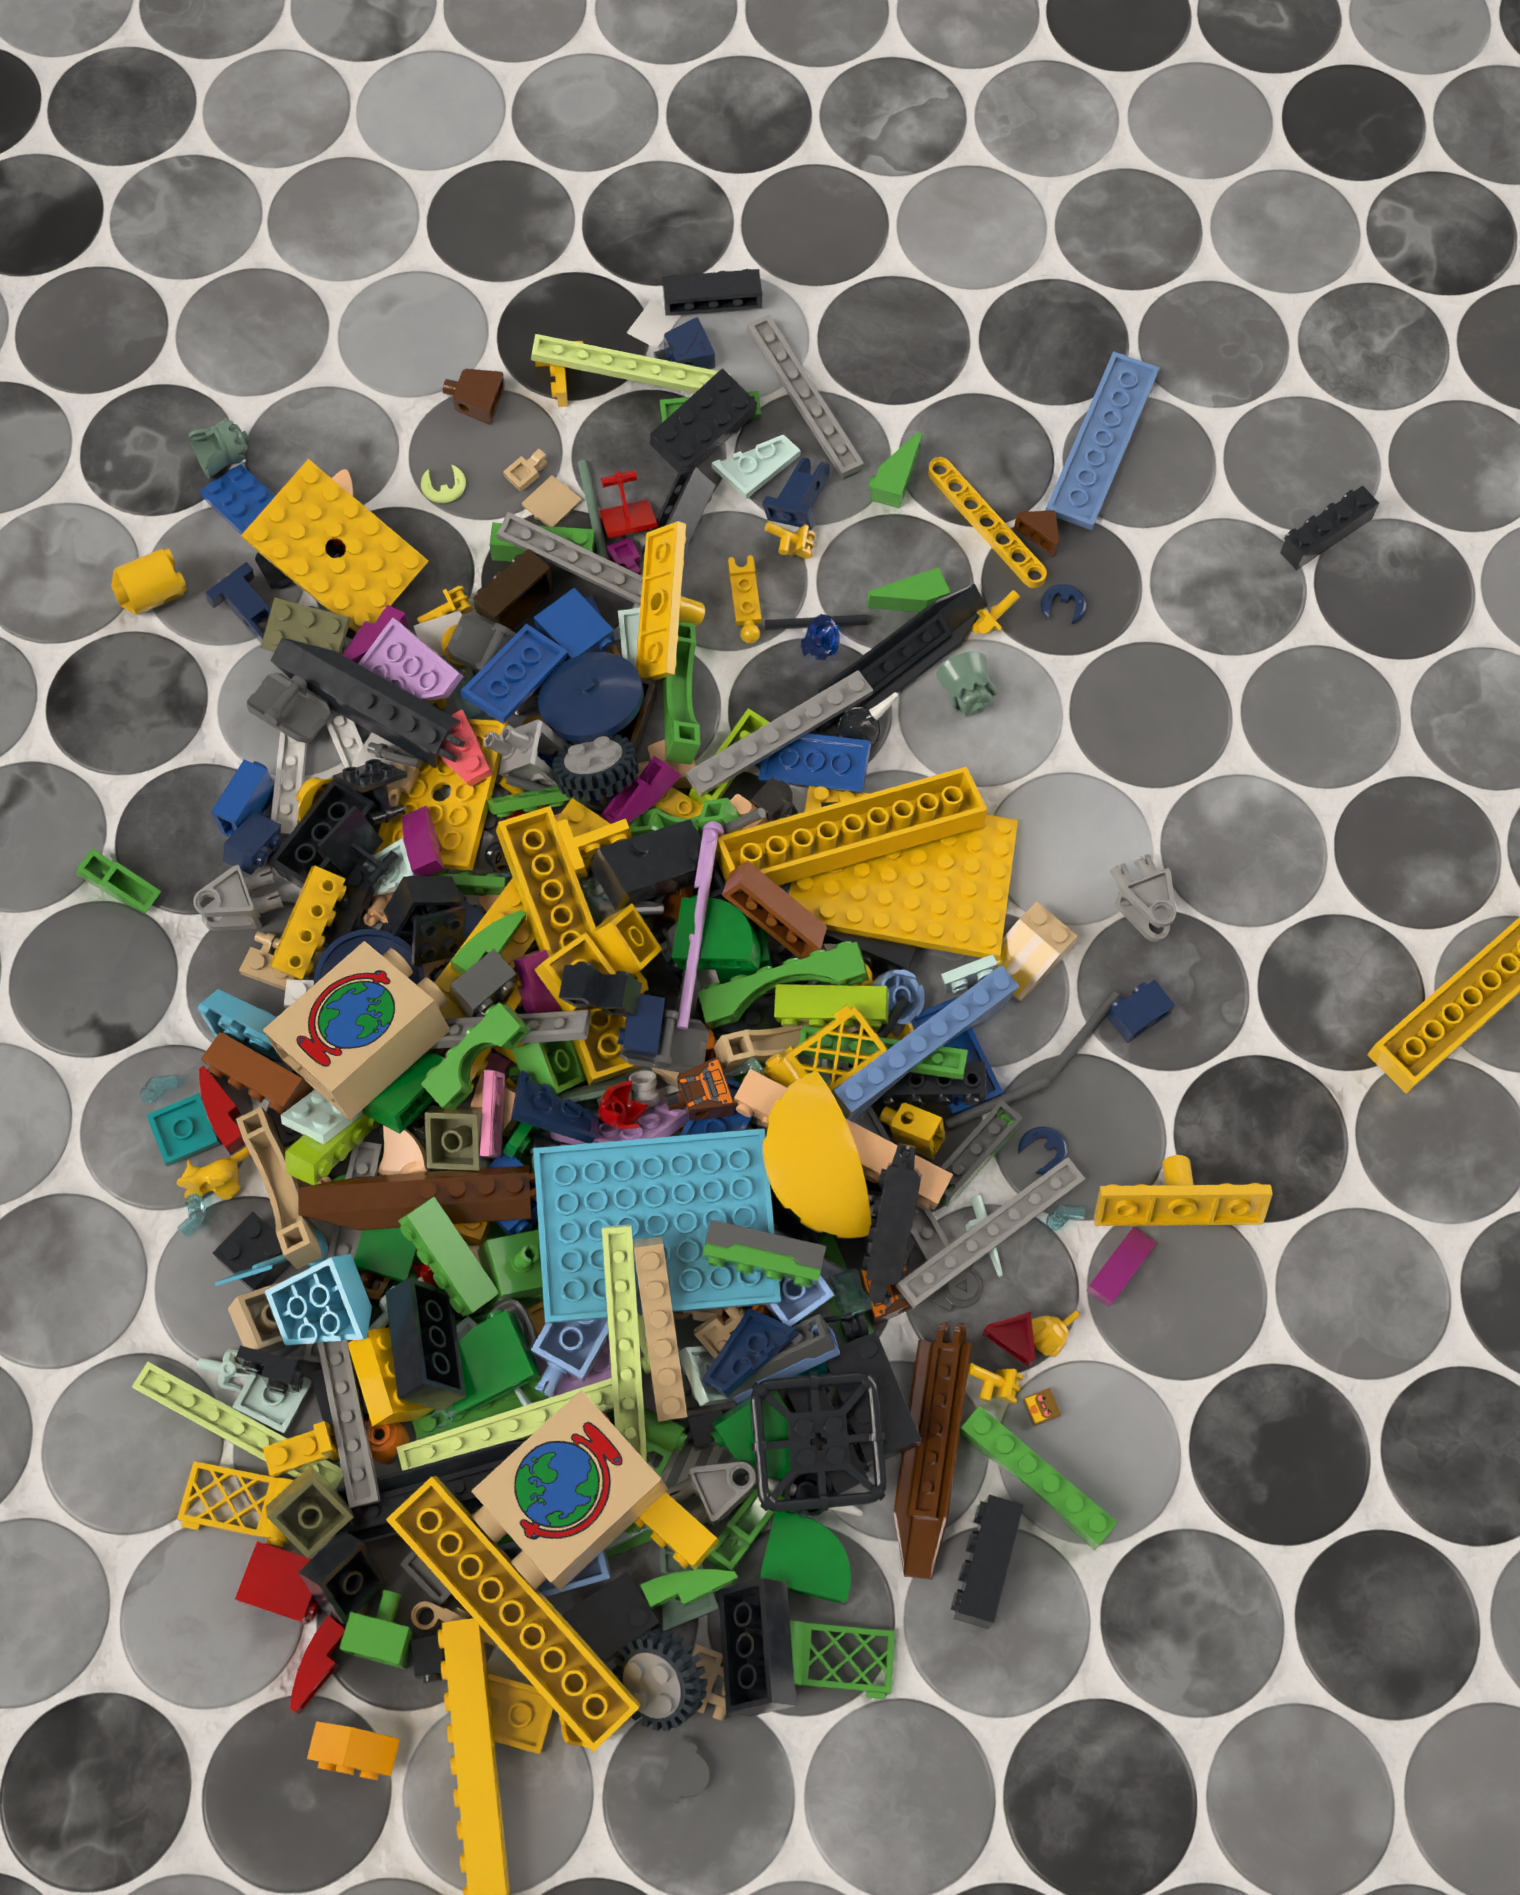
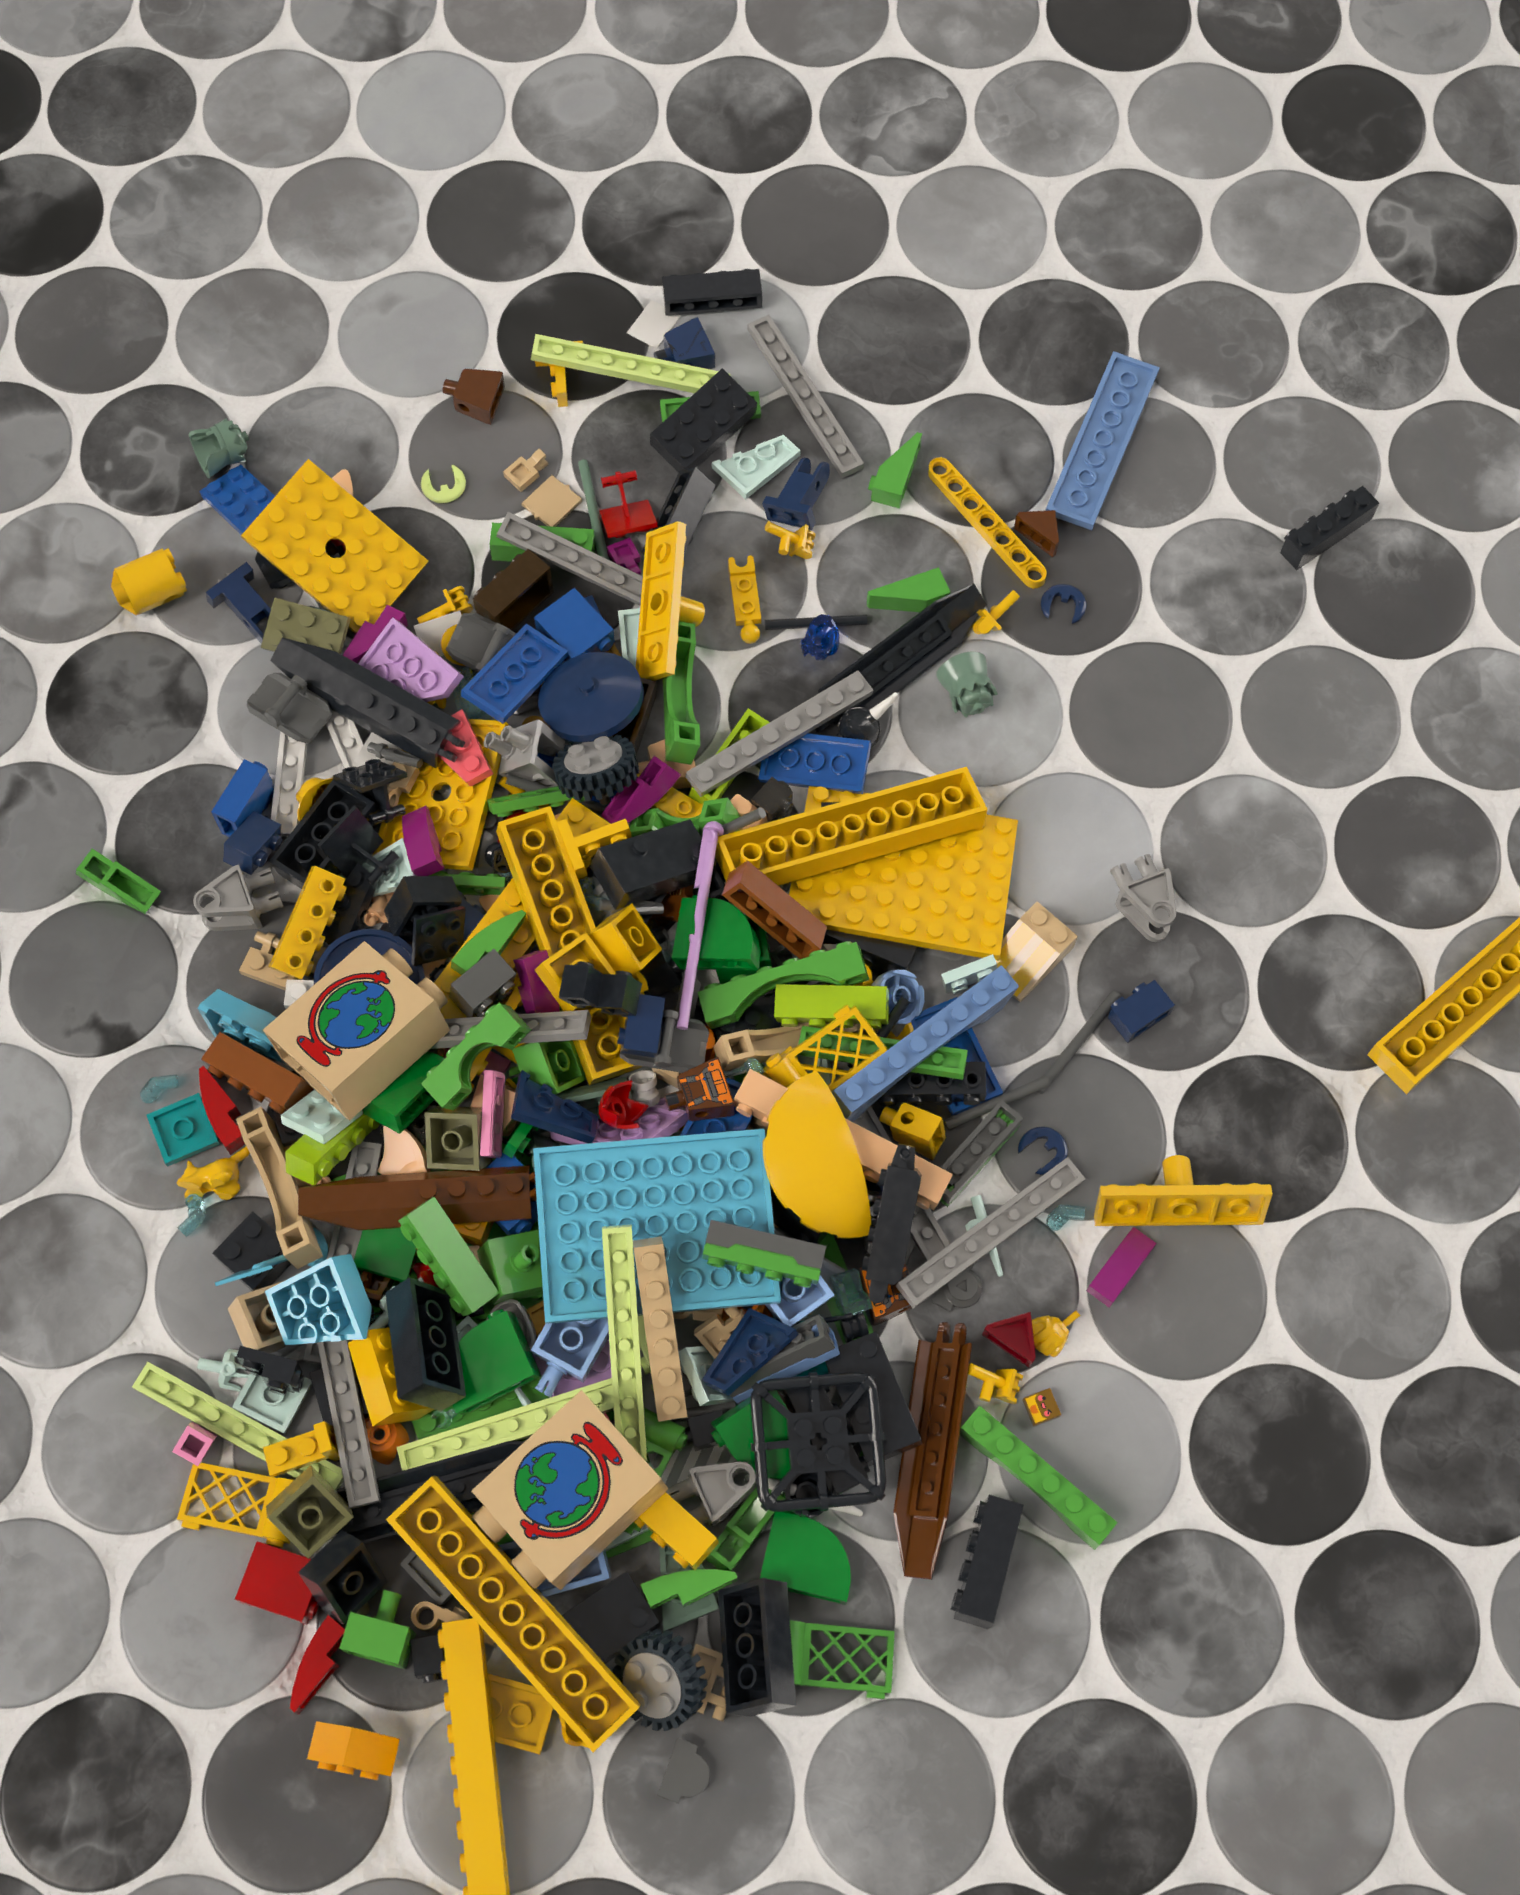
none -> bright pink brick [172,1421,218,1466]

